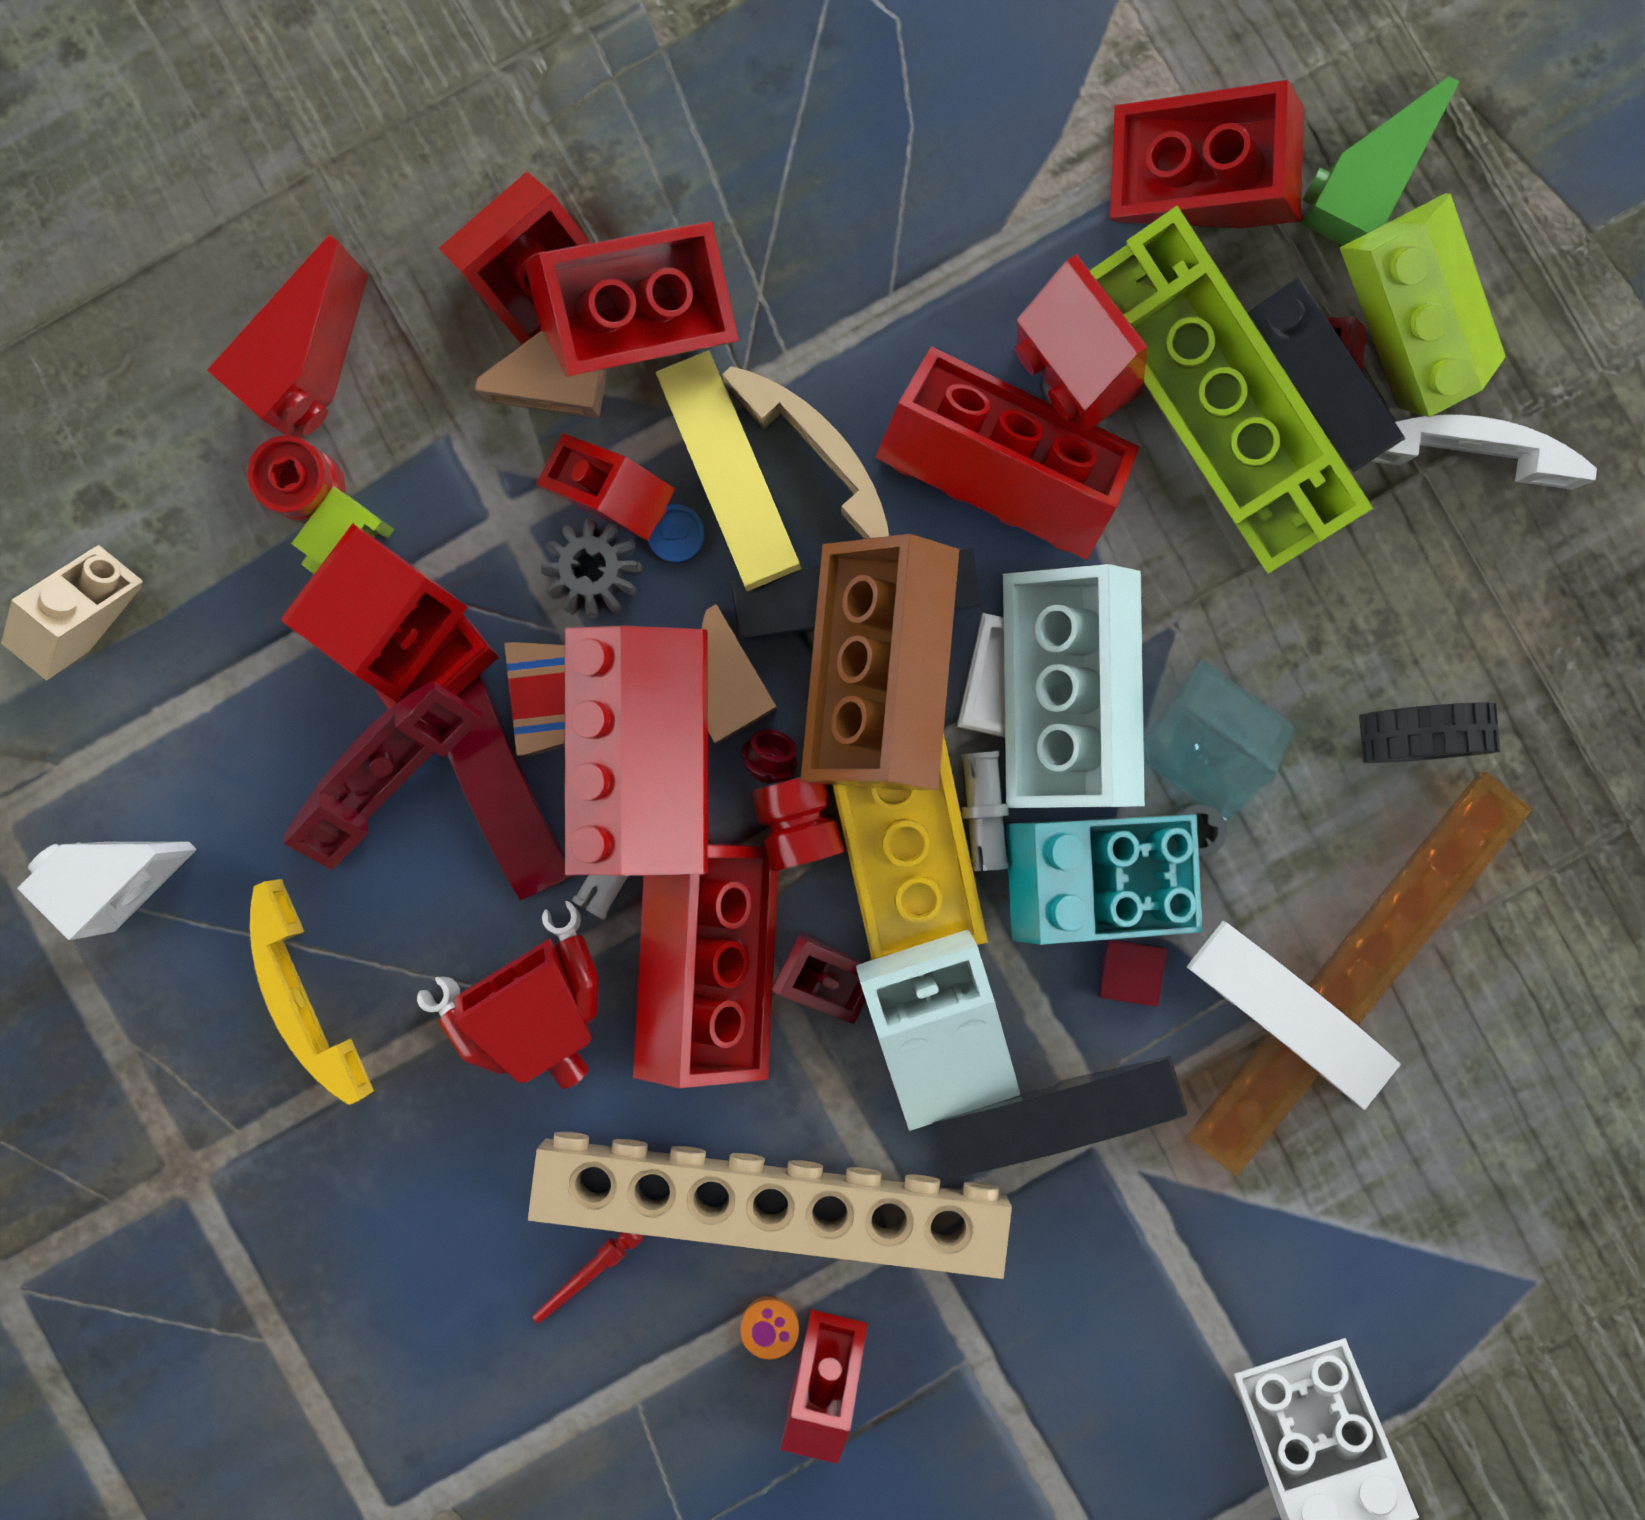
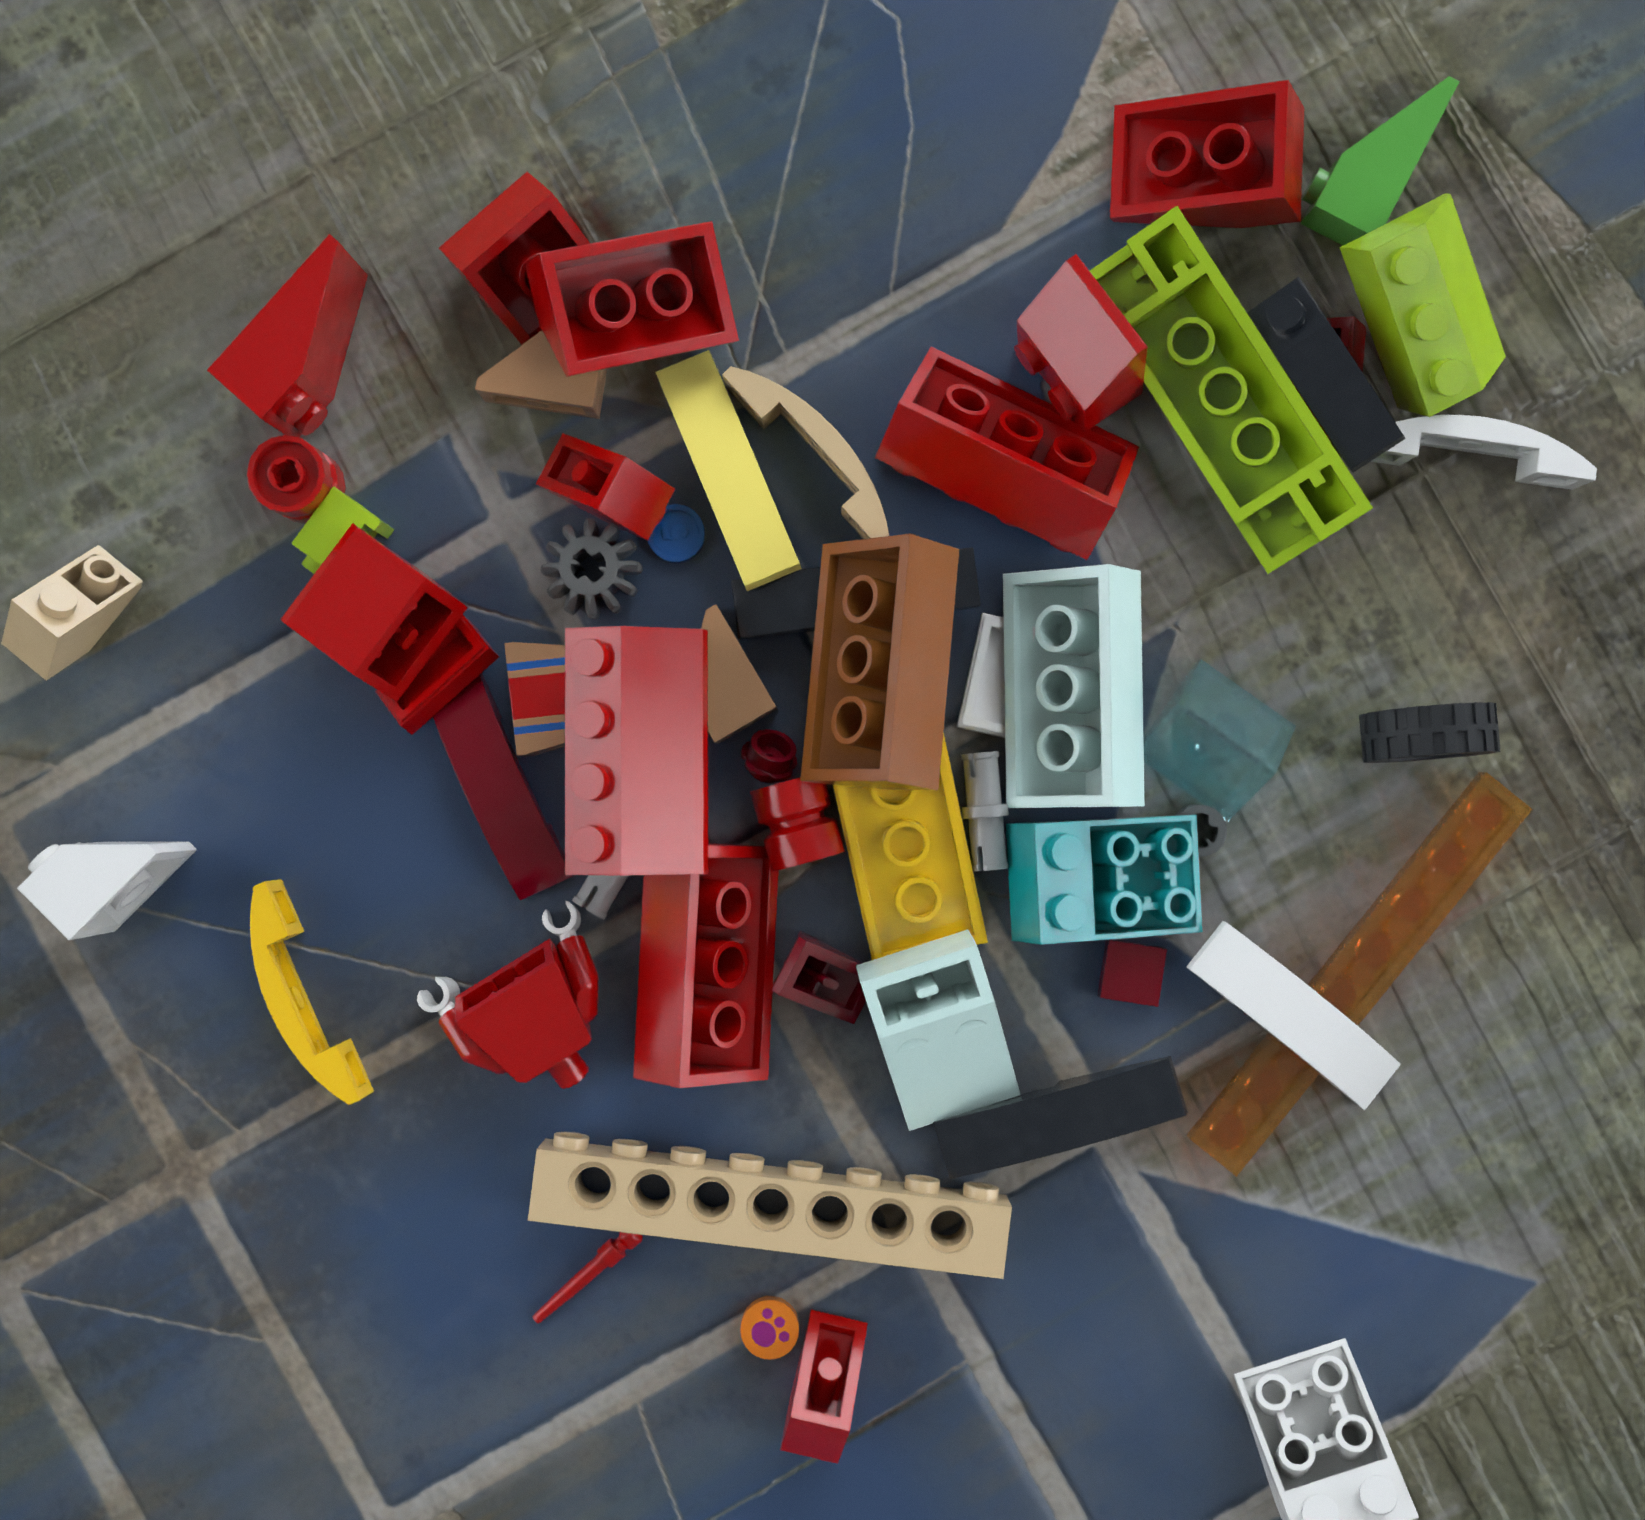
dark red slope [283,681,482,870] -> none

